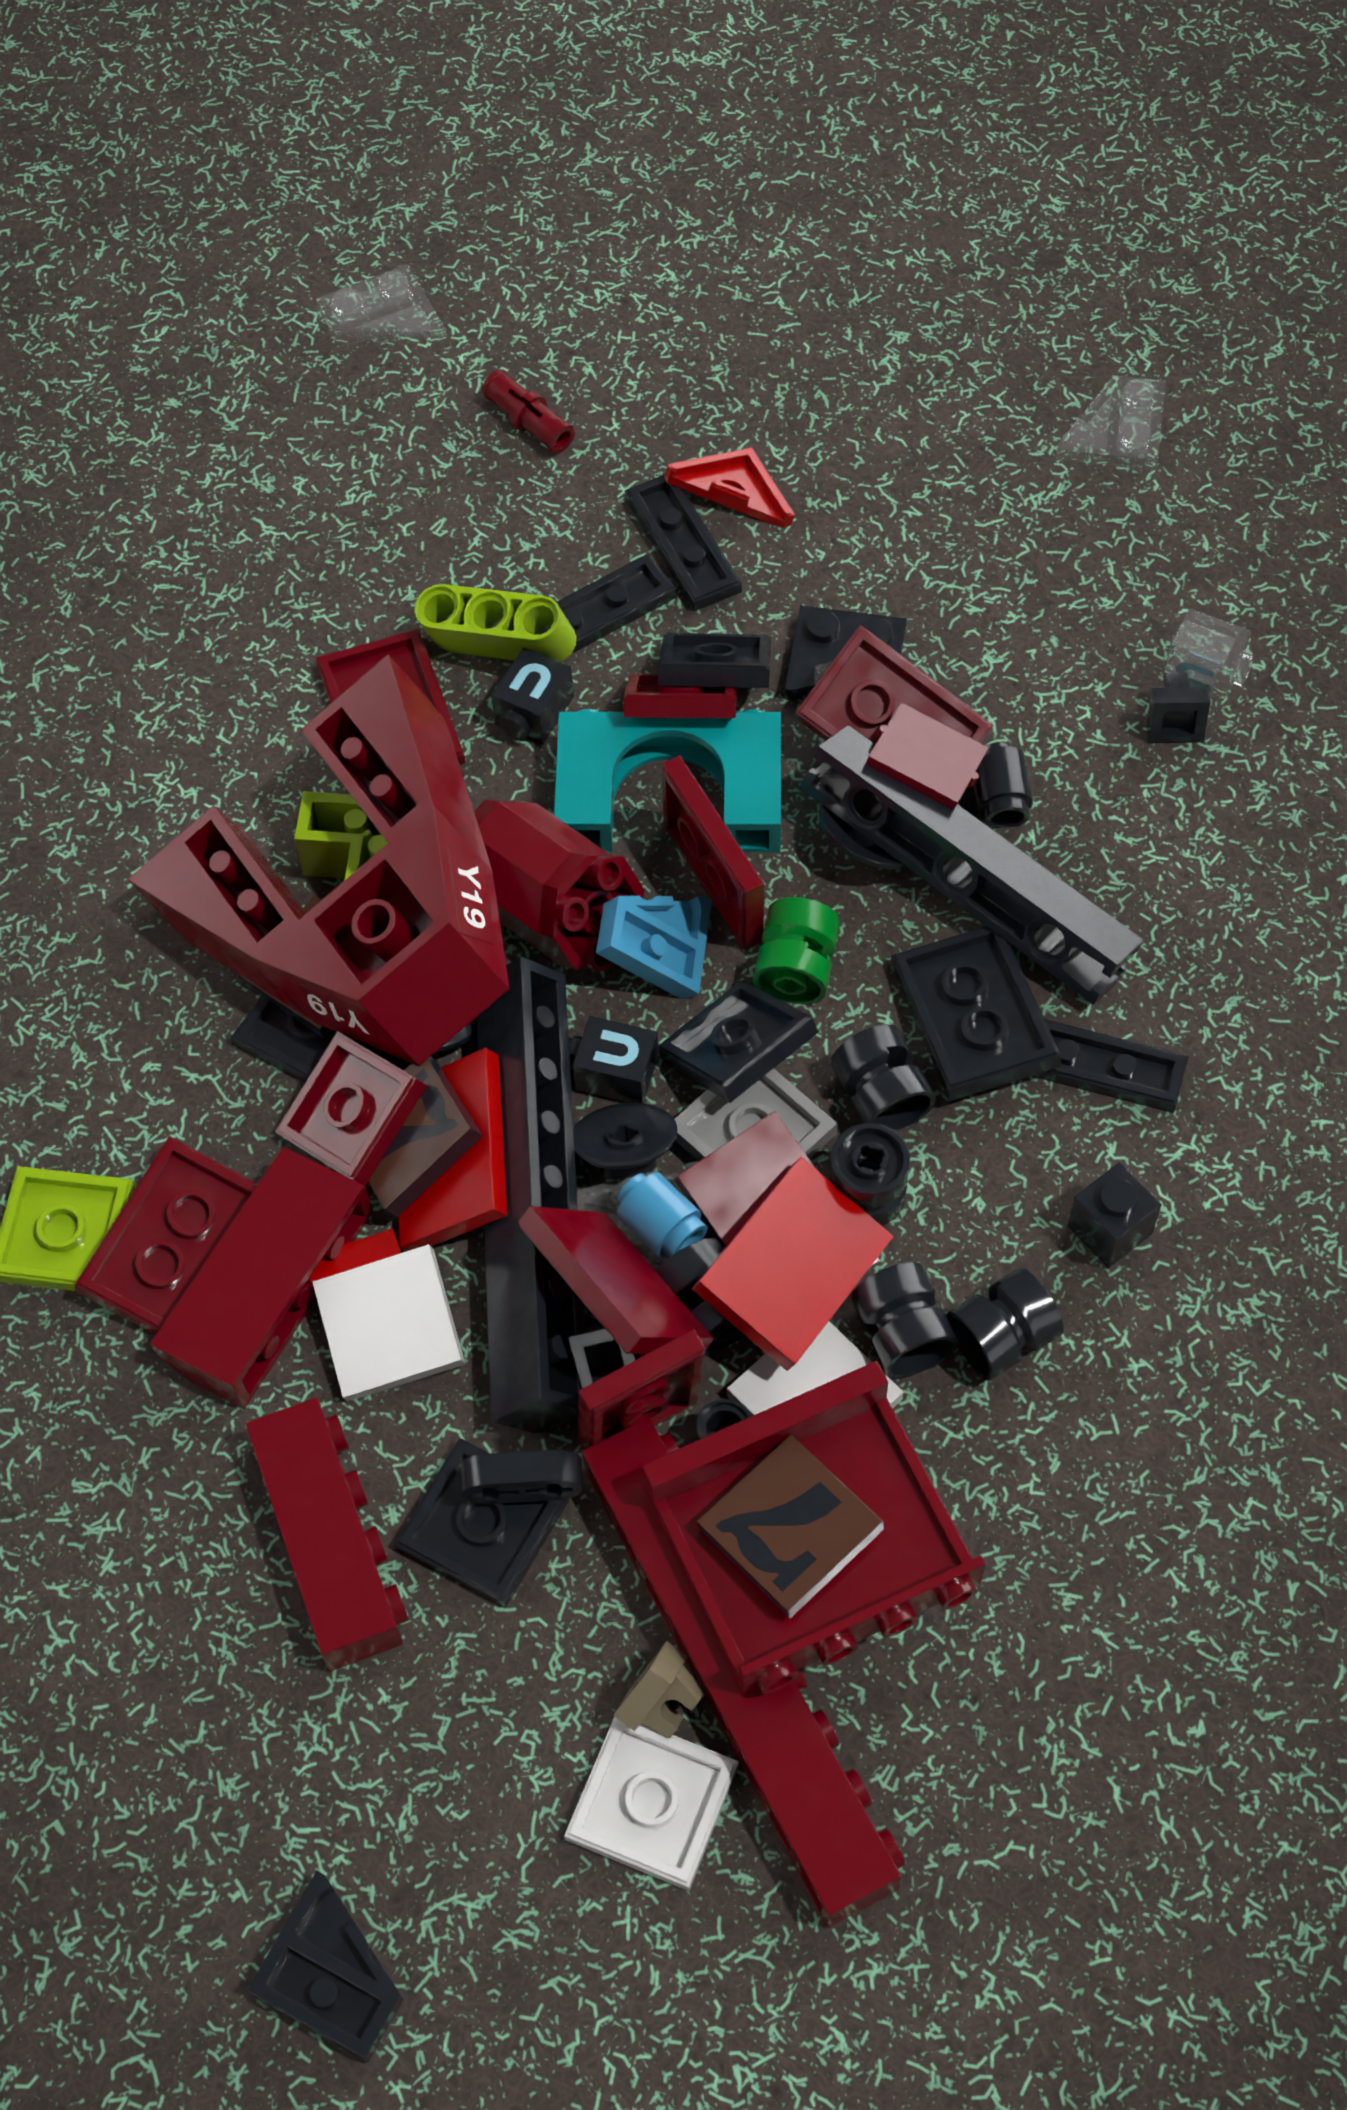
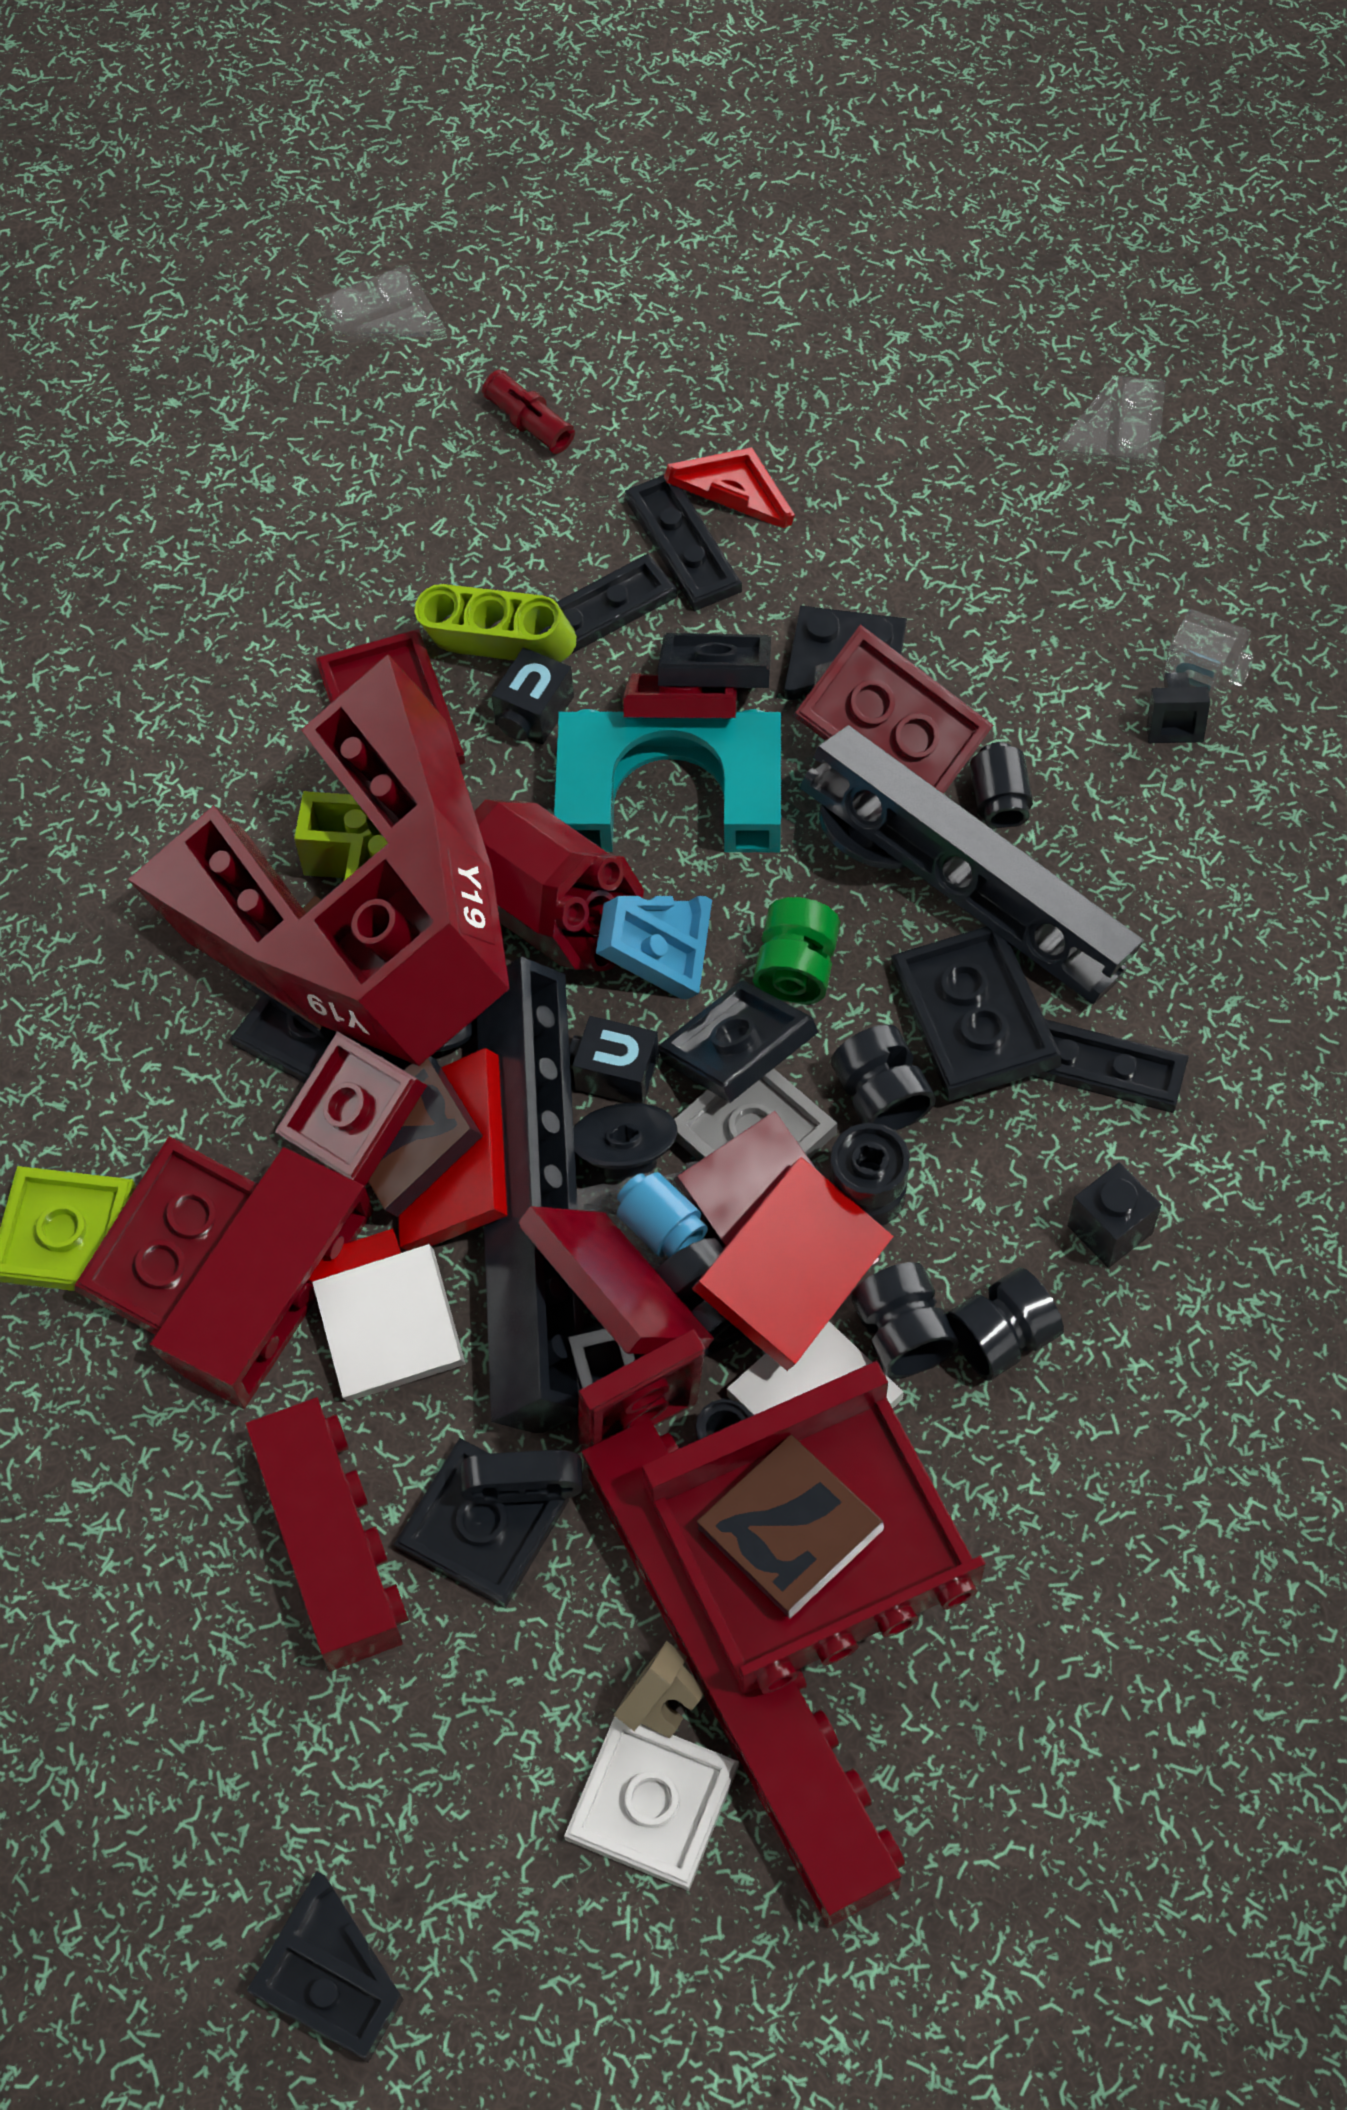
dark red tile [661,756,764,950] -> none
piece [865,702,989,810] -> none

